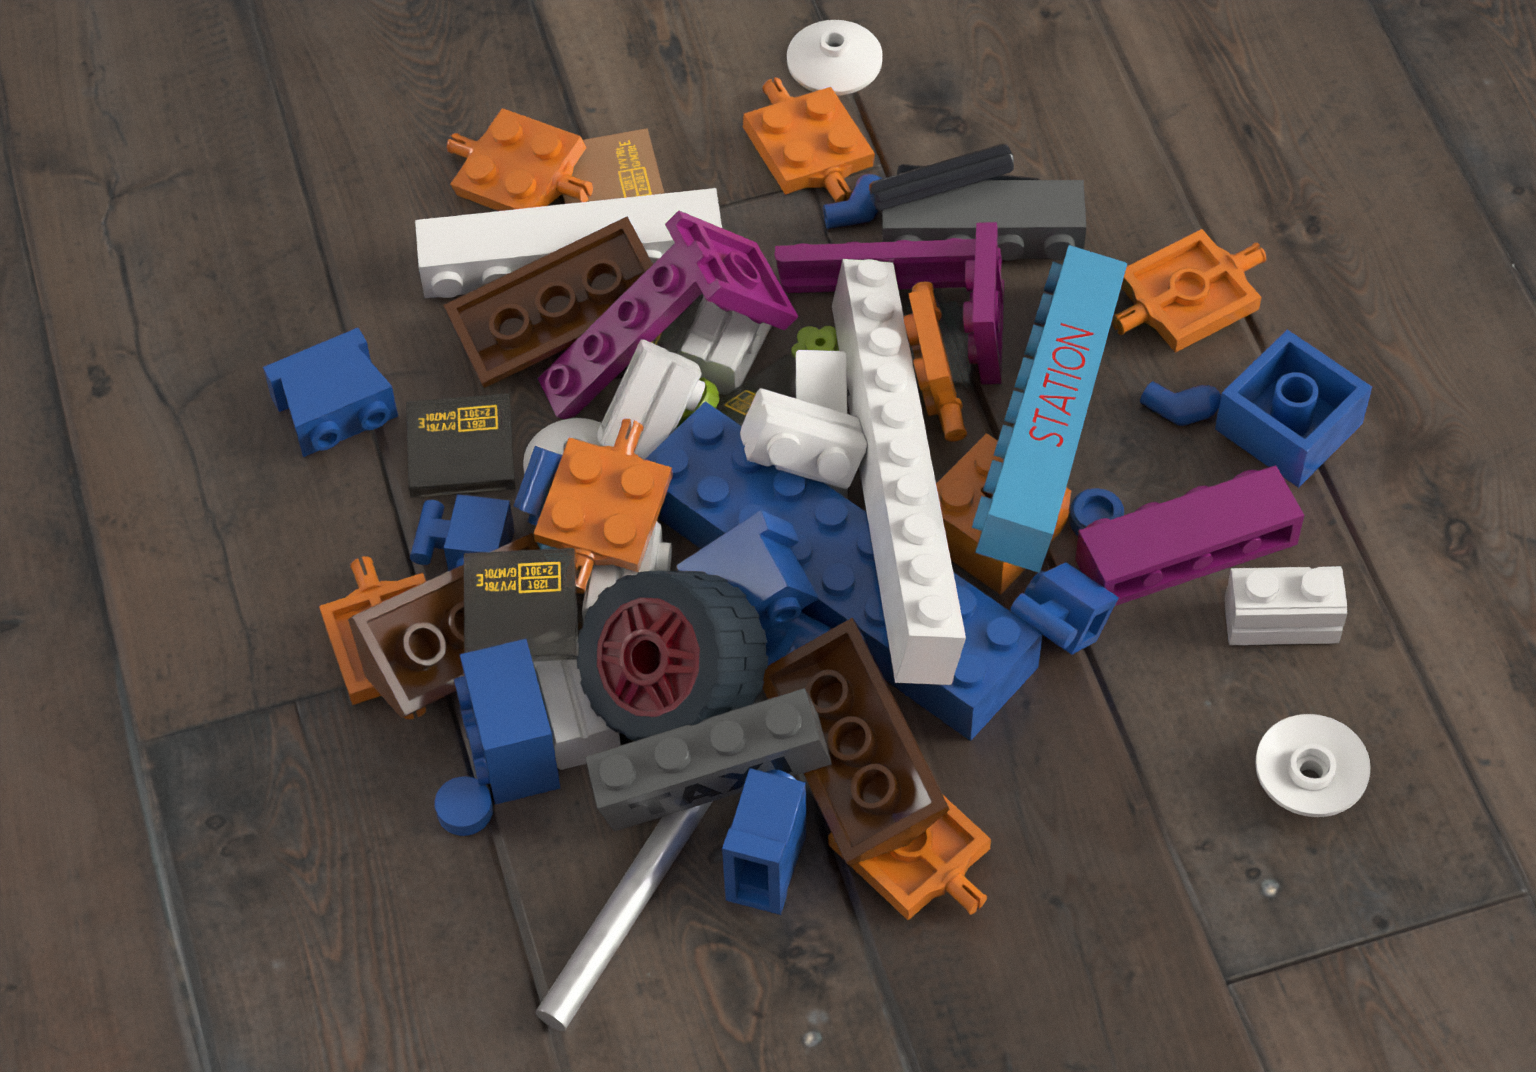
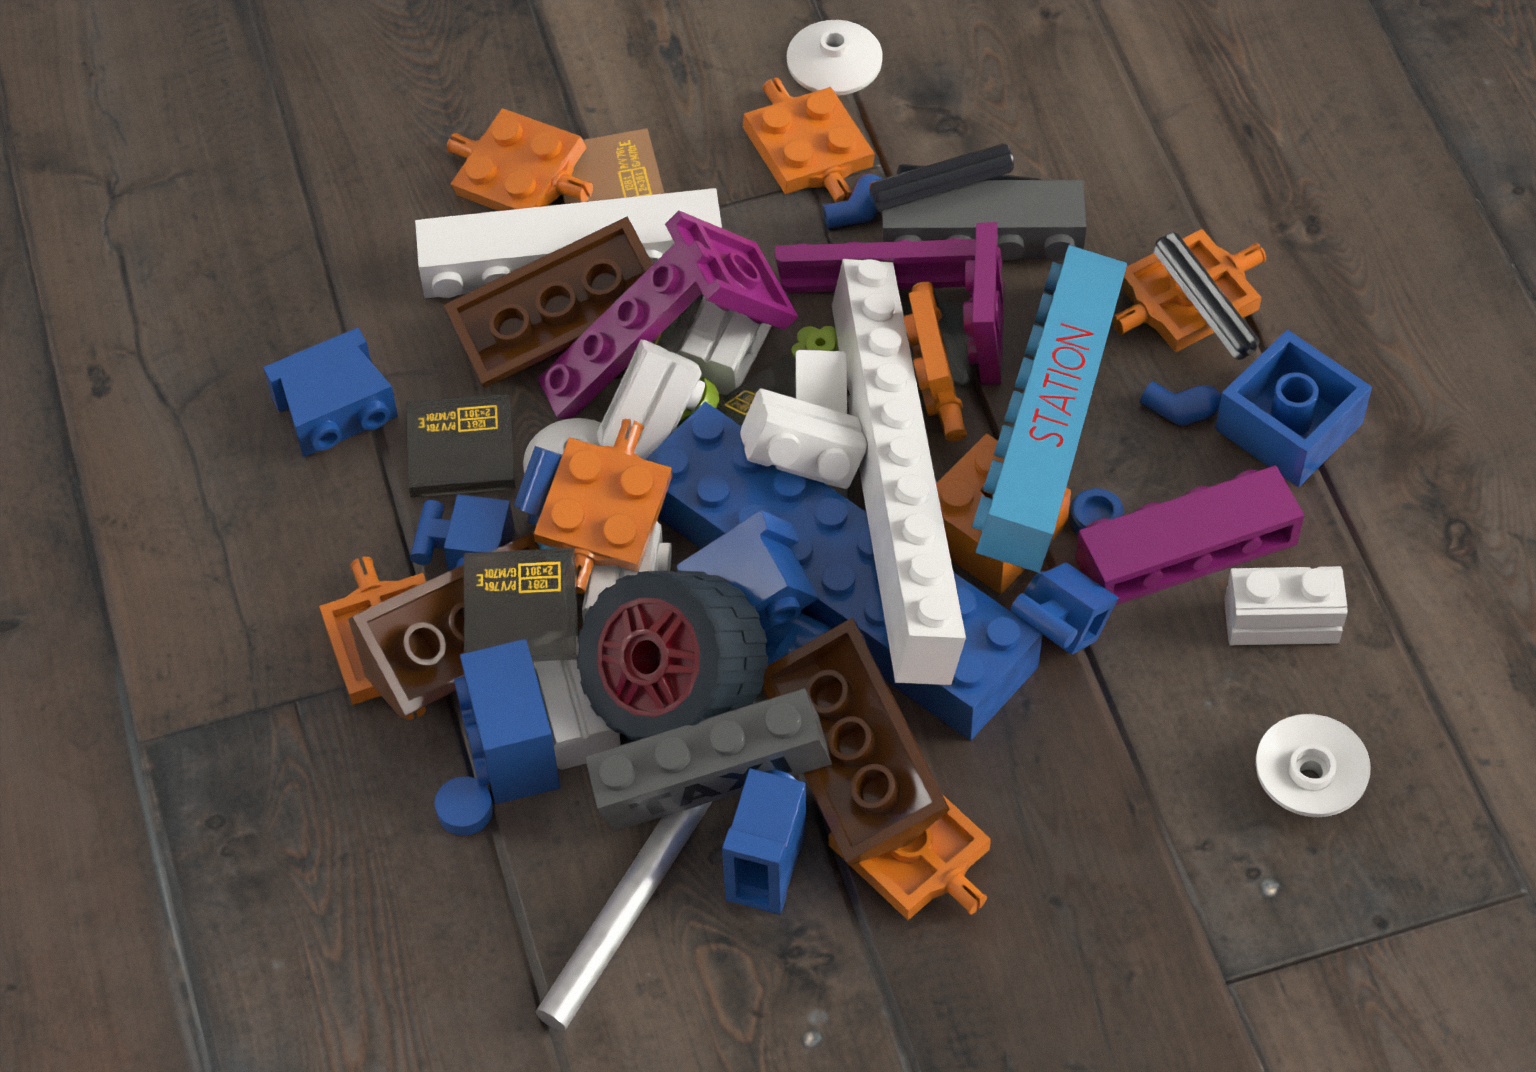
none -> axle [1154,232,1259,360]

